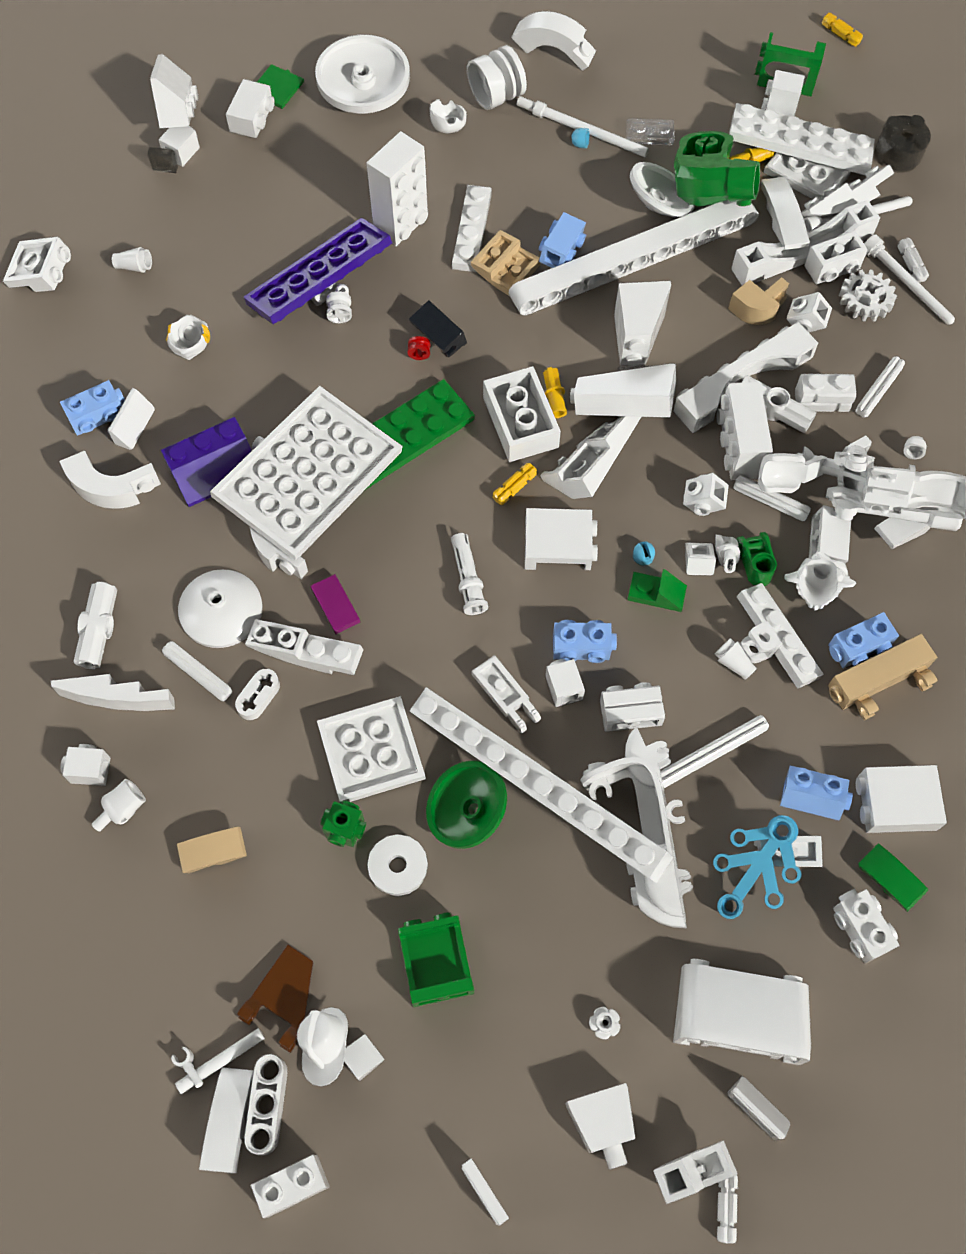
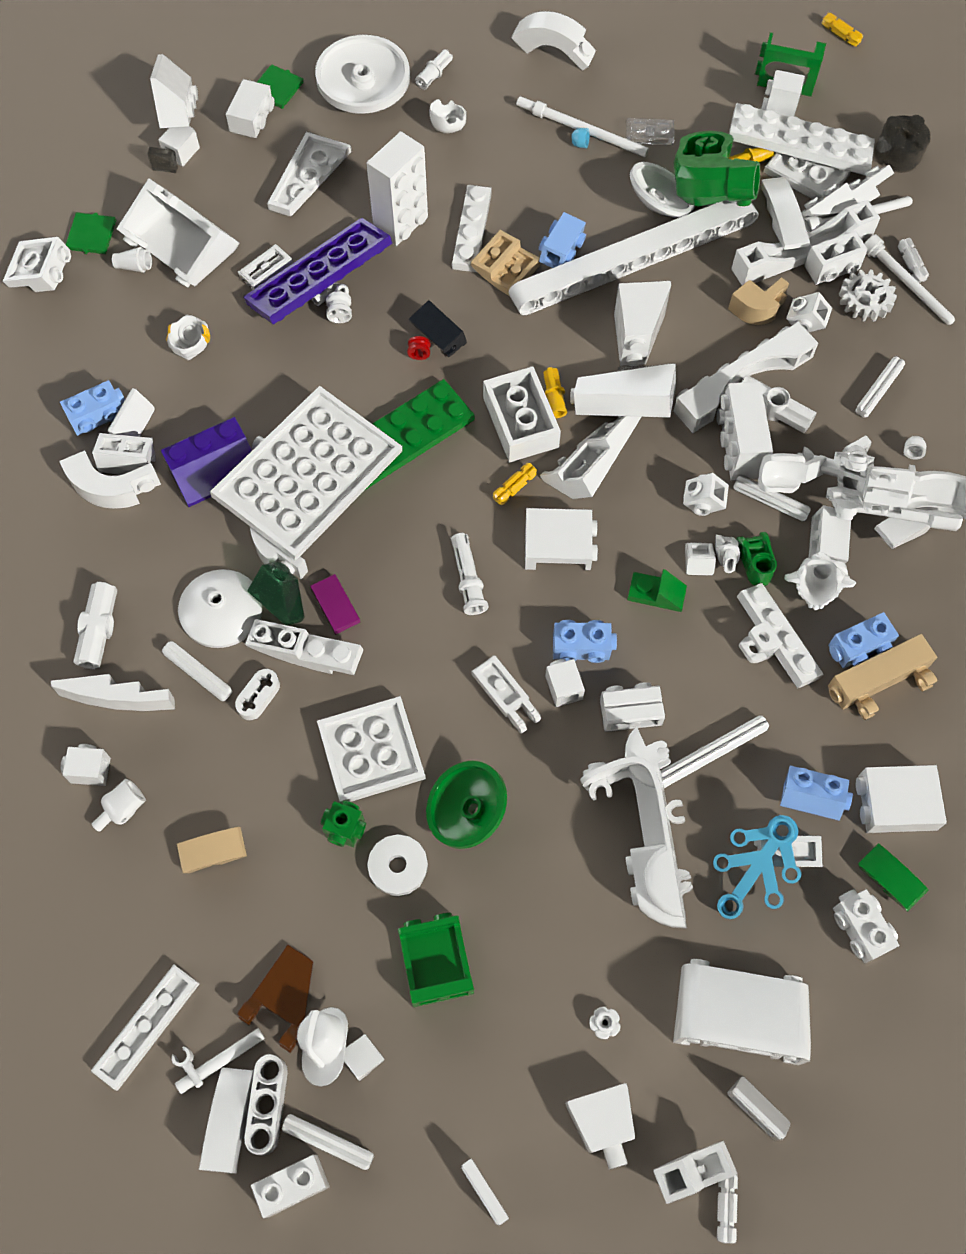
white brick [410,687,673,883] -> none
white wheel [467,45,527,110] -> none
medium azure hinge [633,541,655,566] -> none
white cone [714,638,757,680] -> none
white brick [795,374,856,412] -> none
none -> green piece [66,212,116,254]
none -> white tile [91,964,199,1091]
none -> white hinge [92,433,155,475]
none -> white windscreen [117,179,240,287]
none -> white tile [238,244,293,290]
none -> clear green slope [247,562,305,626]
none -> white wing [267,132,351,217]
none -> white axle [282,1114,374,1170]
none -> white axle [415,50,453,90]

